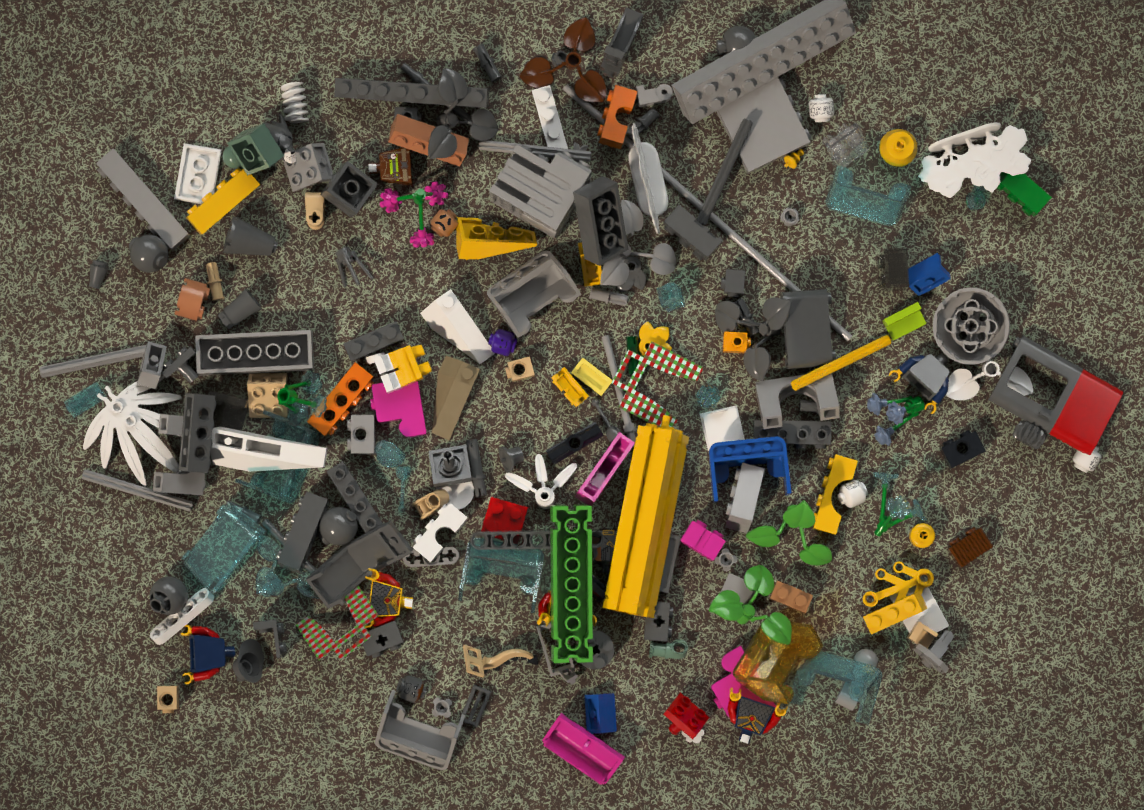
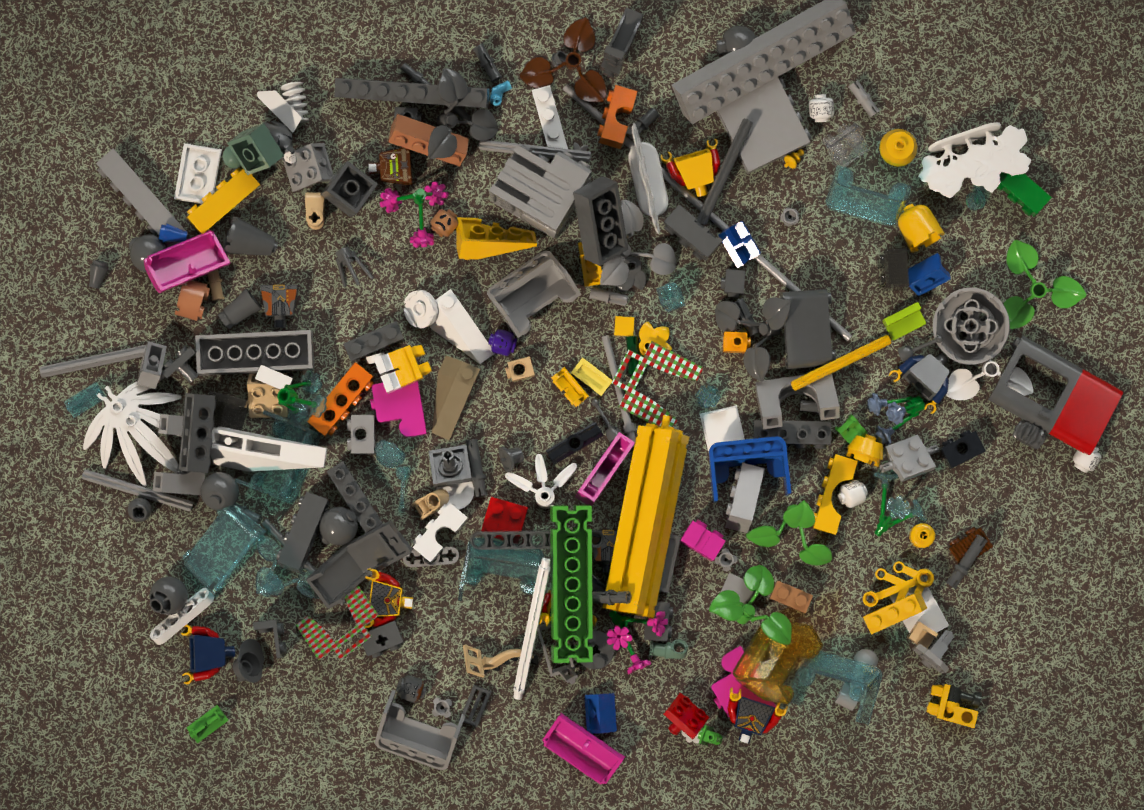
tan brick [157,686,179,713] -> none
light grey leg [635,84,673,107] -> none
none -> dark grey piece [128,498,152,522]
none -> dark pink container [144,230,230,293]
none -> blue cone [159,224,188,242]
none -> bright green hinge [187,705,229,743]
none -> dark grey brick [200,472,239,511]
none -> white sticker [255,365,292,389]
none -> white sticker [257,91,302,132]
none -> torso [261,285,299,328]
none -> white tile [404,290,438,328]
none -> medium azure arm [490,80,512,106]
none -> white piece [513,558,551,700]
none -> dark grey pin [592,590,631,605]
none -> dark pink plant [607,611,668,675]
none -> yellow tile [614,316,635,337]
none -> yellow torso [661,139,720,197]
none -> bright green hinge [698,725,723,746]
none -> panel [718,221,761,268]
none -> bright green piece [834,414,867,444]
none -> yellow cone [846,434,883,467]
none -> light grey pin [848,80,880,118]
none -> light grey plate [879,434,939,482]
none -> yellow cylinder [898,204,945,253]
none -> dark grey hinge [898,335,943,362]
none -> yellow hips [926,684,982,728]
none -> dark grey pin [945,534,988,589]
none -> bright green plant [1004,240,1086,329]

